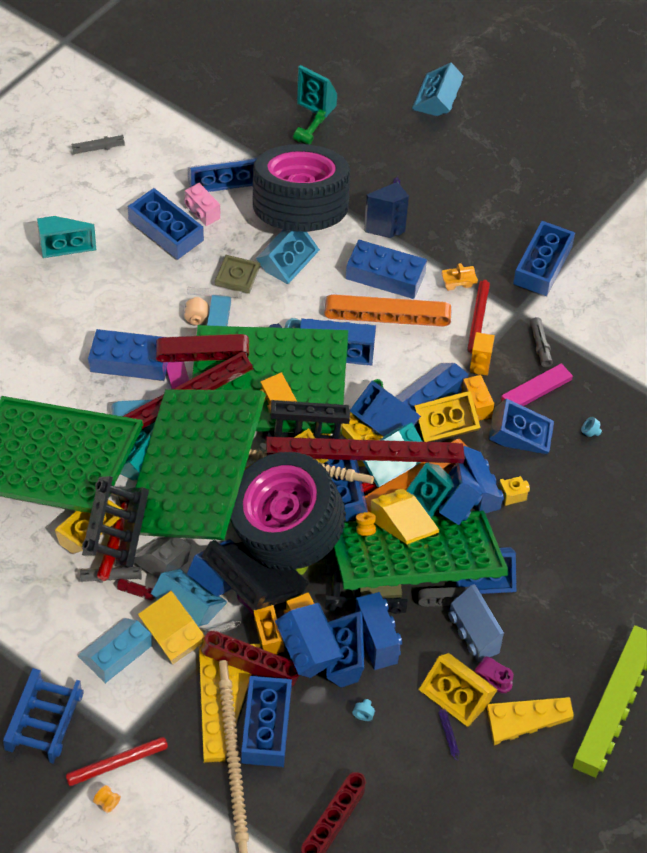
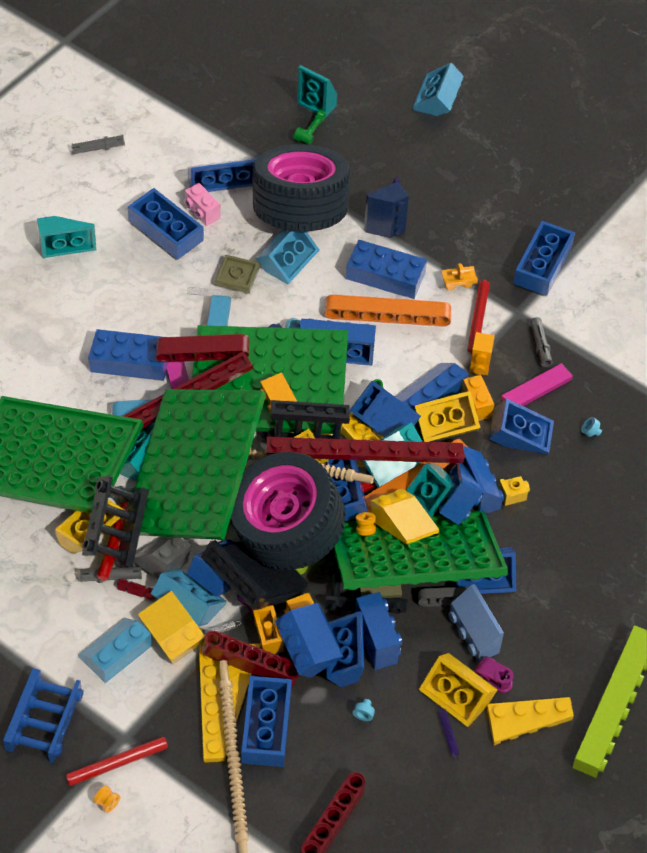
light nougat head [184,297,209,325] -> none

